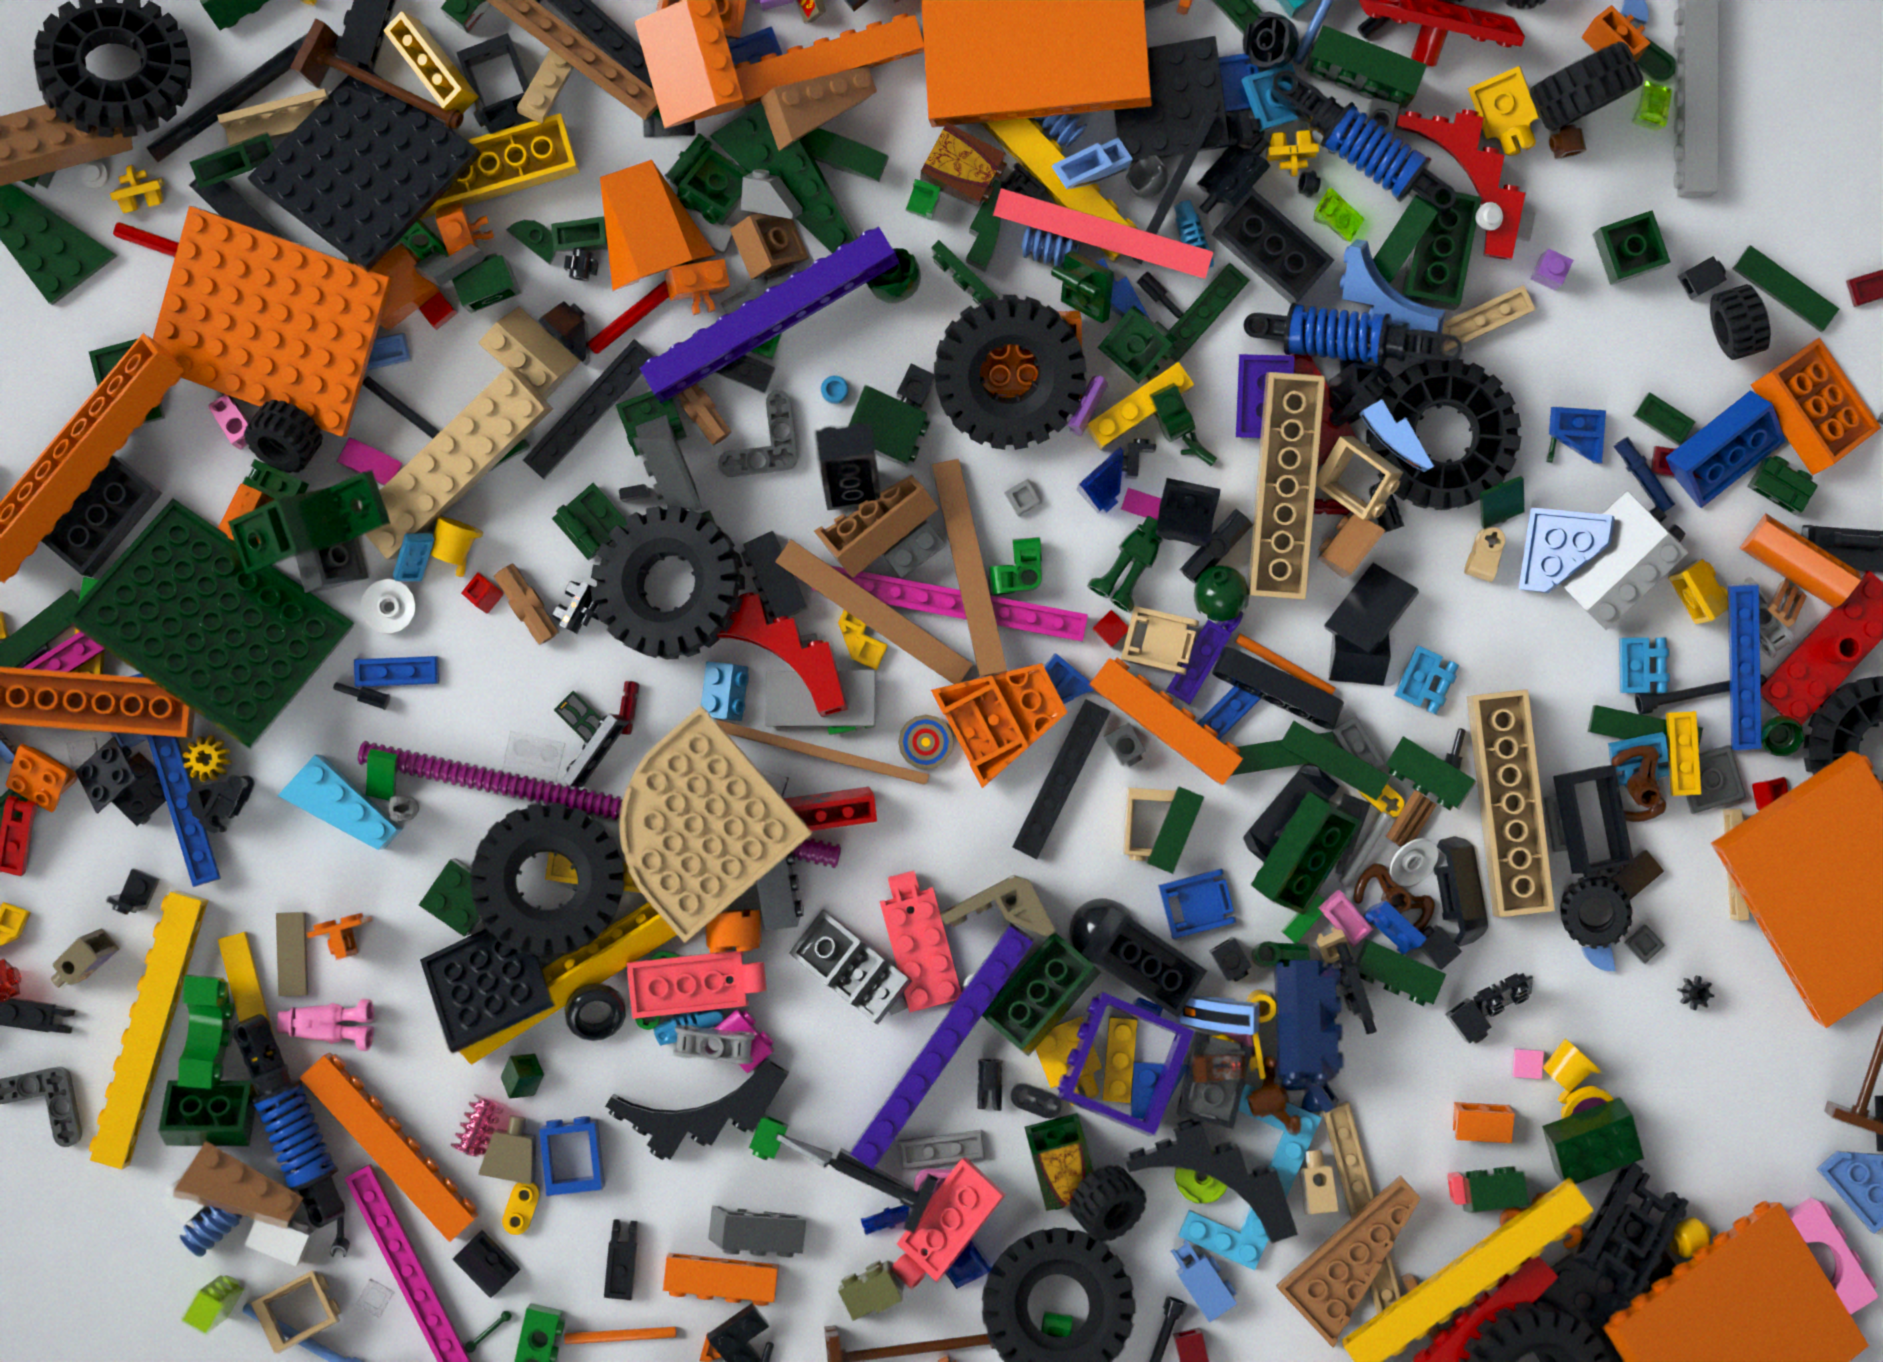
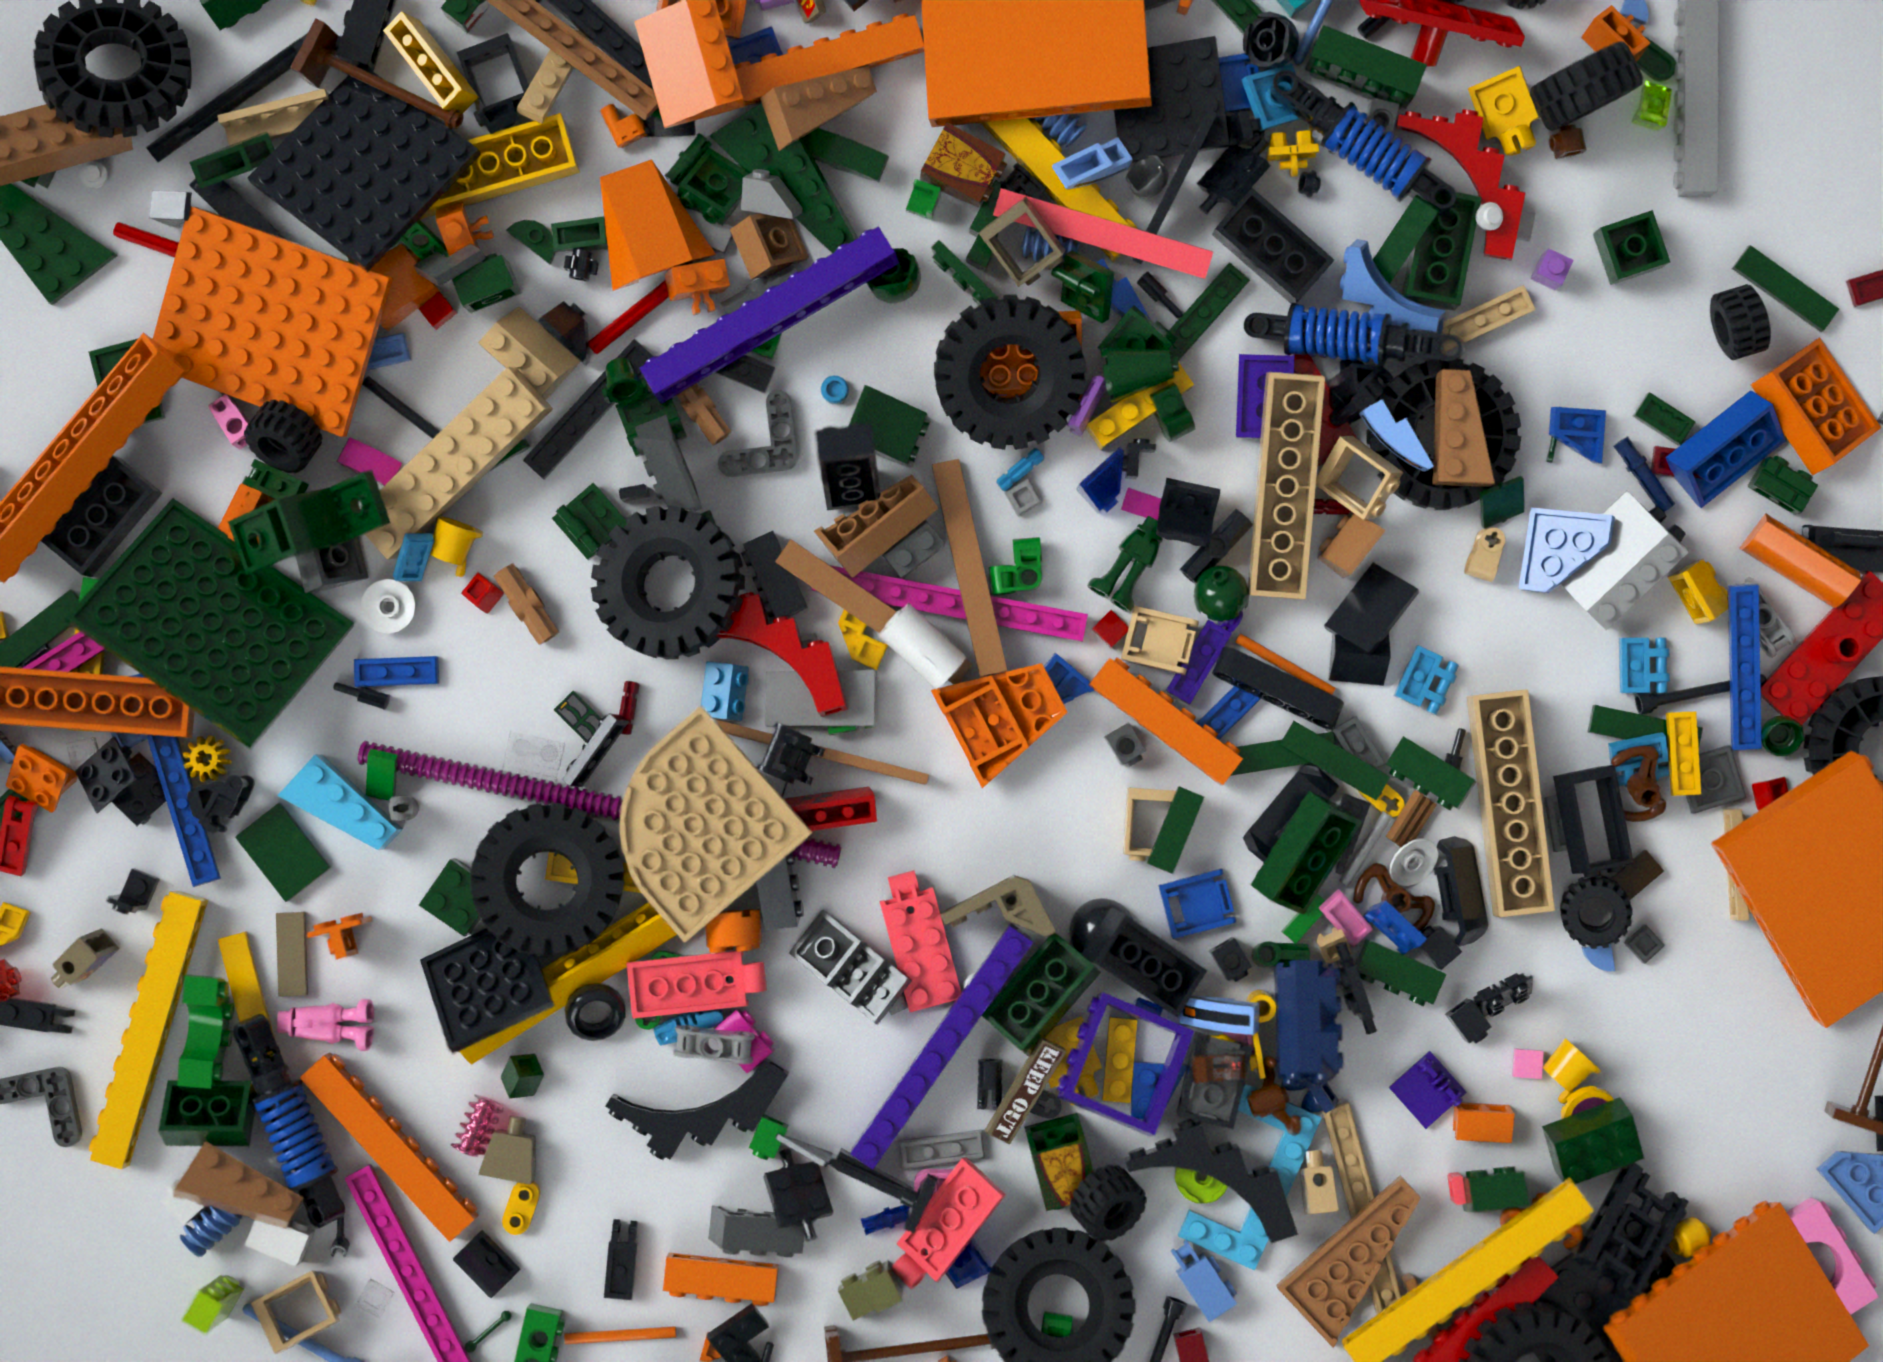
yellow hips [110,165,165,214] -> none
blue window [539,1116,605,1196] -> none
black hips [552,581,600,634] -> none
black brick [897,363,935,408] -> none
tile [898,715,953,770] -> none
black plate [1012,699,1110,860] -> none
dark azure hinge [1174,200,1214,268] -> none
dark green bar [1181,432,1217,466] -> none
clear neon green slope [1313,188,1365,242] -> none
black hinge [1368,481,1405,533] -> none
black brick [1677,256,1727,300] -> none
black gear [1677,975,1715,1010] -> none
medium nougat tile [1767,578,1807,628] -> none
none -> slope [149,190,192,227]
none -> dark green tile [235,803,331,902]
none -> orange piece [600,104,649,148]
none -> dark green piece [602,358,649,404]
none -> black piece [756,722,826,786]
none -> black plate [763,1148,833,1242]
none -> white piece [878,603,966,689]
none -> dark tan window [979,197,1065,287]
none -> tile [985,1037,1066,1144]
none -> dark azure axle [996,448,1044,492]
none -> dark green cone [1101,347,1179,403]
none -> dark purple hinge [1389,1051,1467,1129]
none -> medium nougat wedge [1432,369,1494,487]

